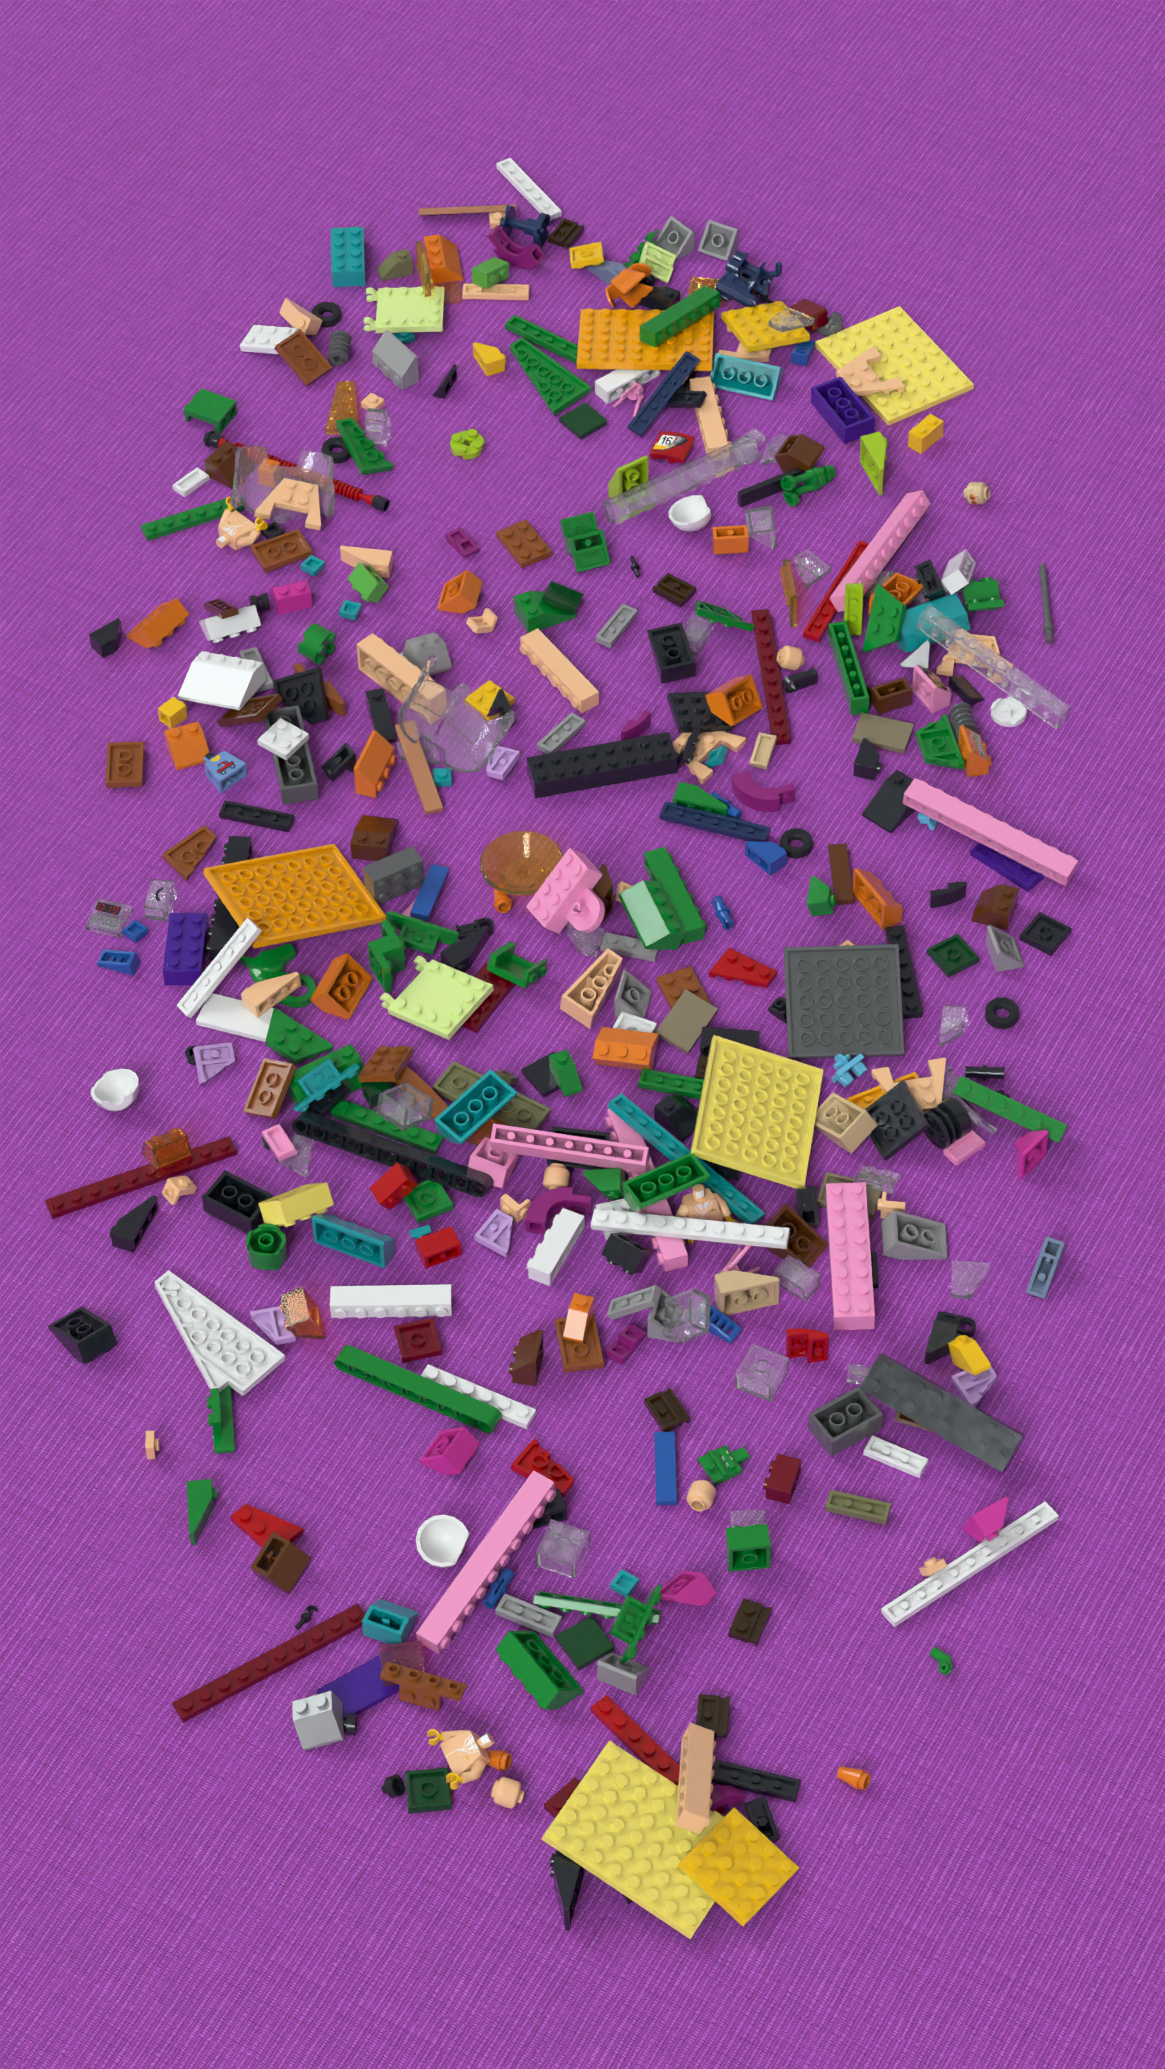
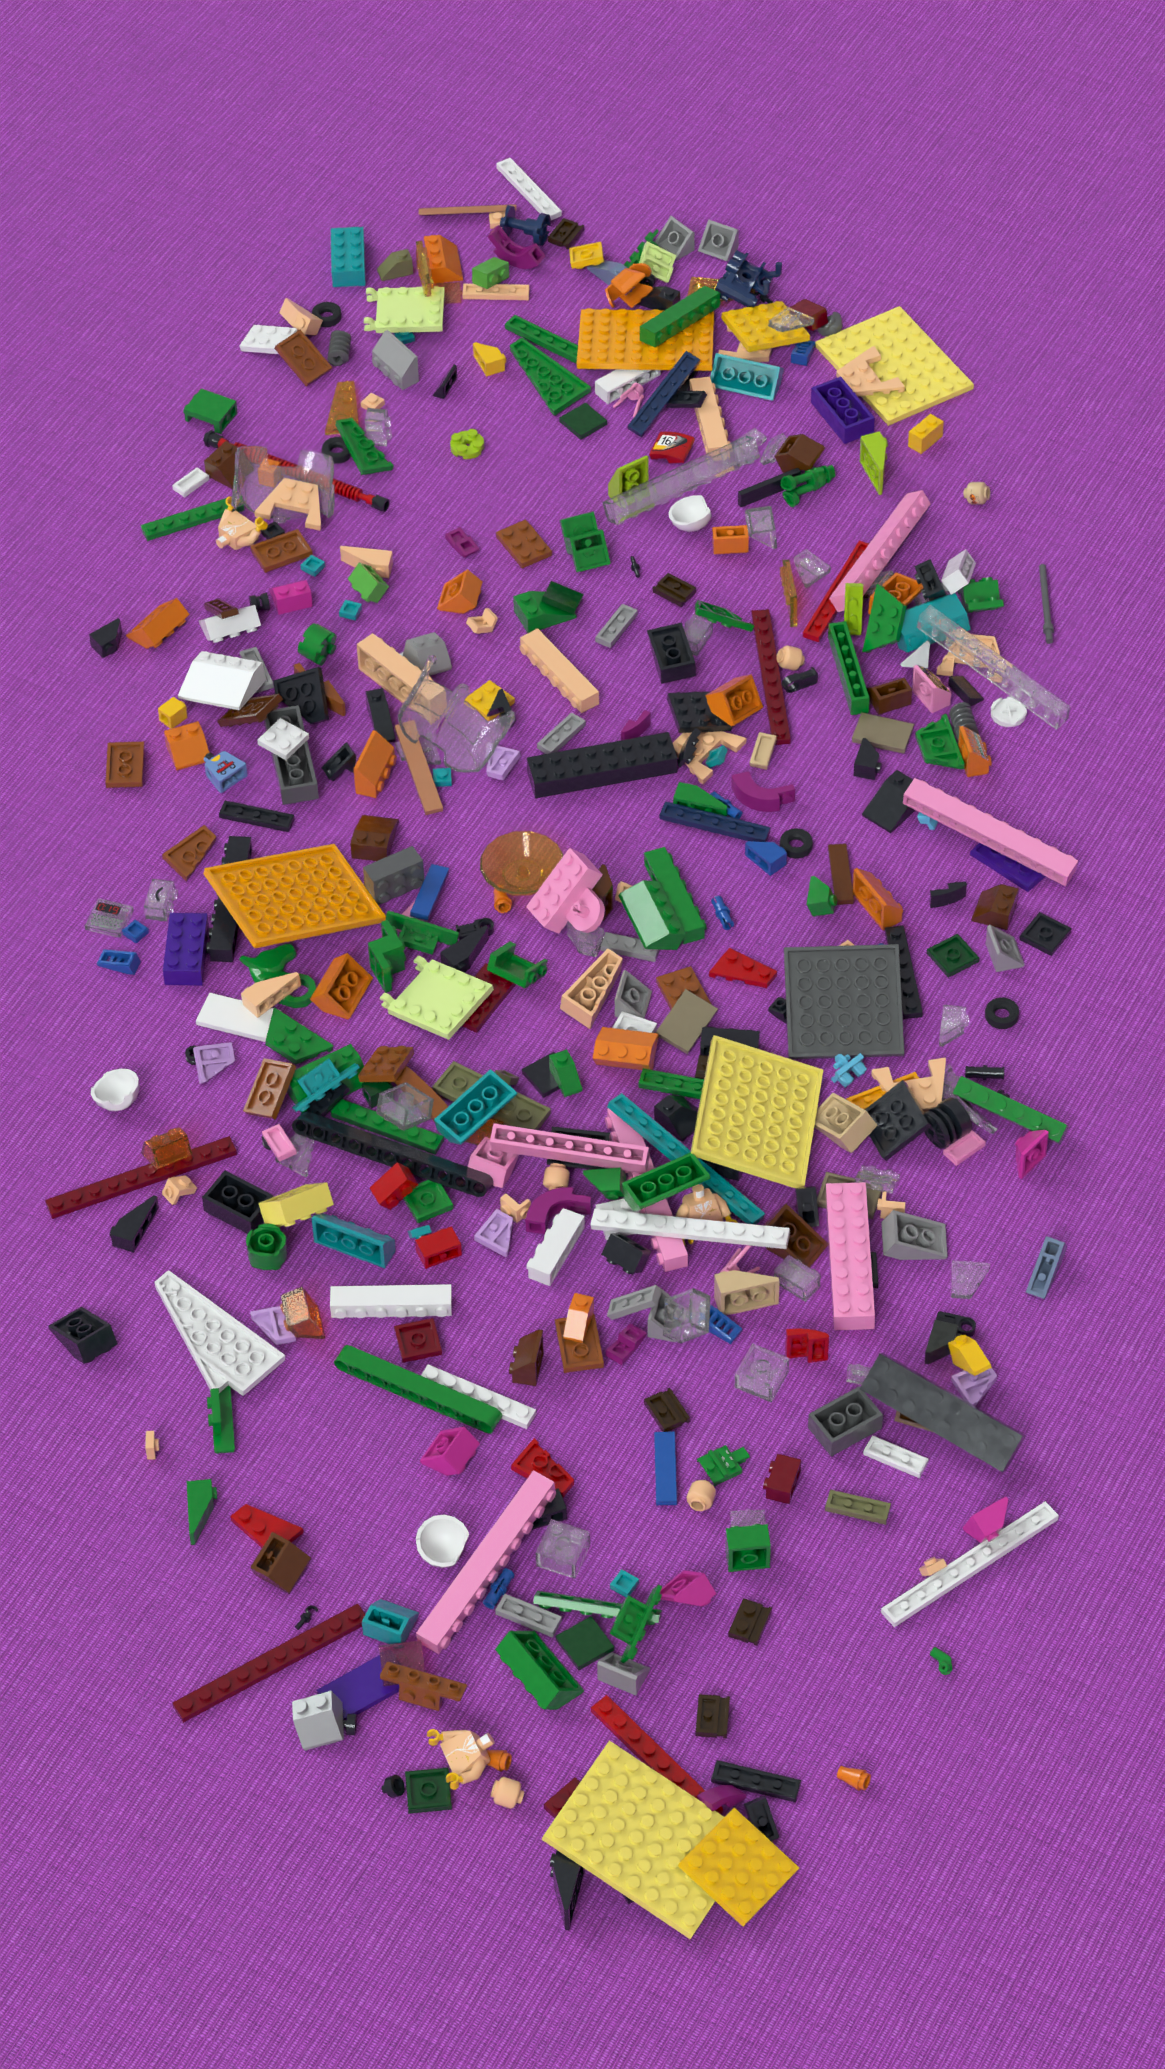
white plate [177,918,262,1018] -> none
light nougat brick [675,1723,716,1834] -> none

